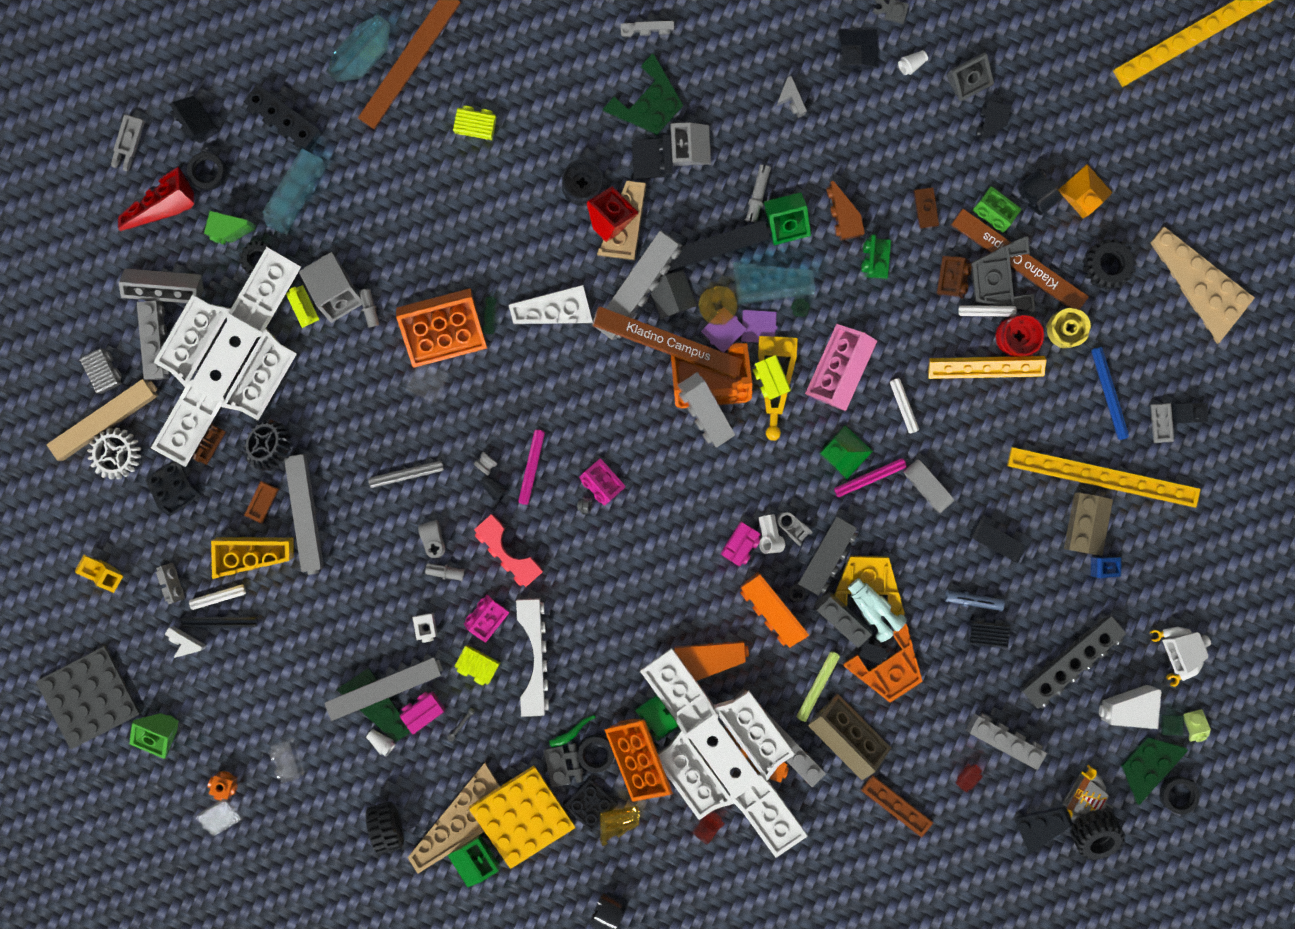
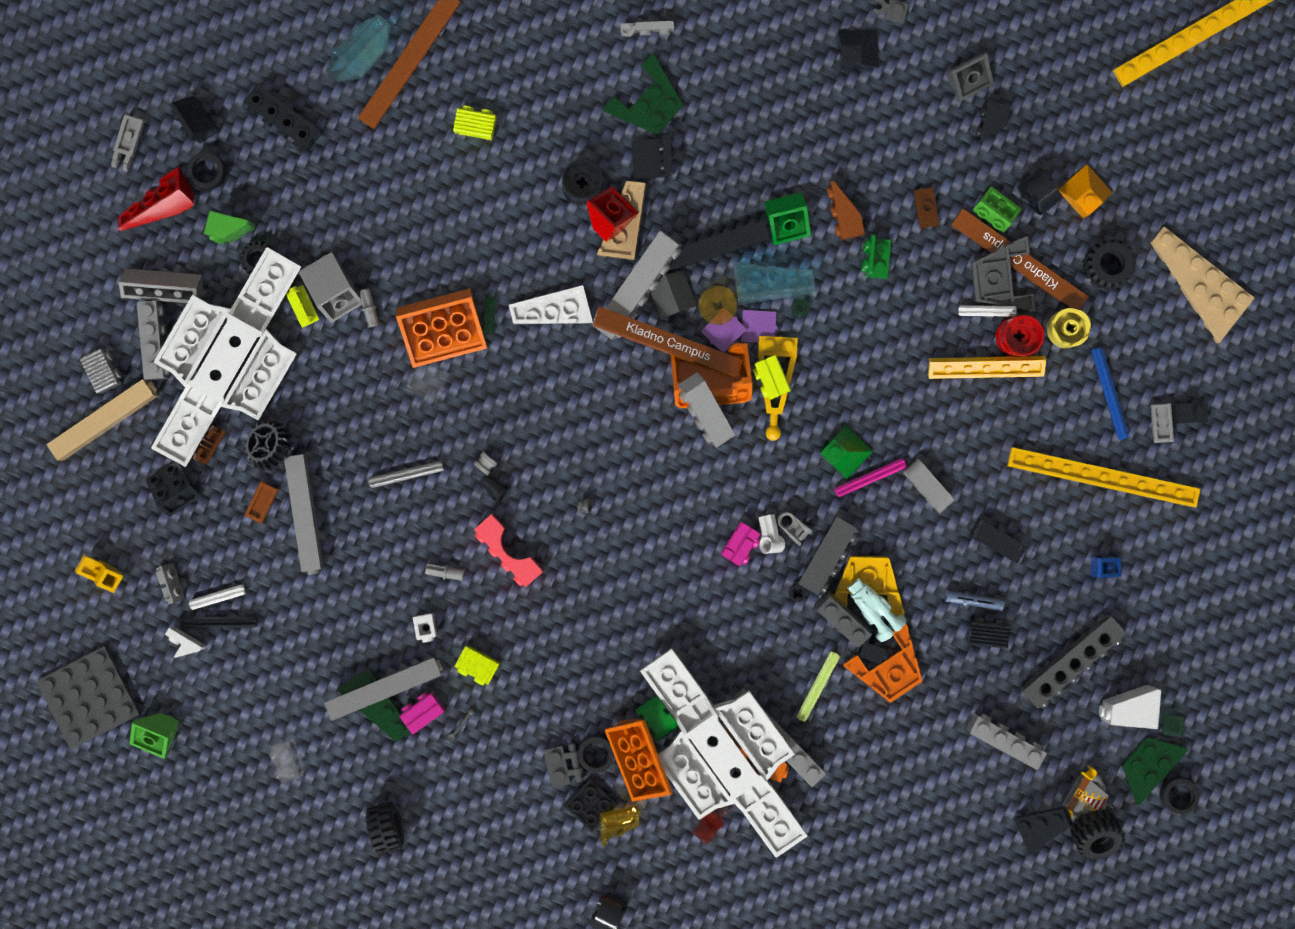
white gear [87,428,141,479] -> none
clear piece [195,799,242,836] -> none
orange brick [208,771,238,801] -> none
yellow wedge [211,537,294,579] -> none
clear light blue wedge [263,149,325,236] -> none
white cone [366,729,395,756] -> none
tan wing [408,762,500,874] -> none
light grey piece [418,520,445,558] -> none
green slope [447,834,500,887] -> none
dark pink bracket [464,595,509,643] -> none
yellow plate [469,765,576,869] -> none
white arch [516,598,549,717] -> none
dark pink axle [518,430,545,505] -> none
green animal [549,715,596,748] -> none
dark pink bracket [579,458,626,506] -> none
light grey slope [670,123,711,166] -> none
orange slope [674,641,749,681] -> none
orange slope [740,572,809,648] -> none
light grey pin [745,165,771,224] -> none
light grey slope [776,76,807,118] -> none
bright pink slope [805,324,877,411] -> none
dark tan slope [808,694,891,780] -> none
dark orange tile [860,775,934,837] -> none
white axle [890,378,919,433] -> none
white cone [898,50,928,75] -> none
reddish brown bracket [937,256,971,299] -> none
clear red brick [955,763,983,793] -> none
dark tan slope [1064,492,1113,556] -> none
white torso [1149,627,1211,687] -> none
yellowish green bracket [1183,709,1211,742] -> none

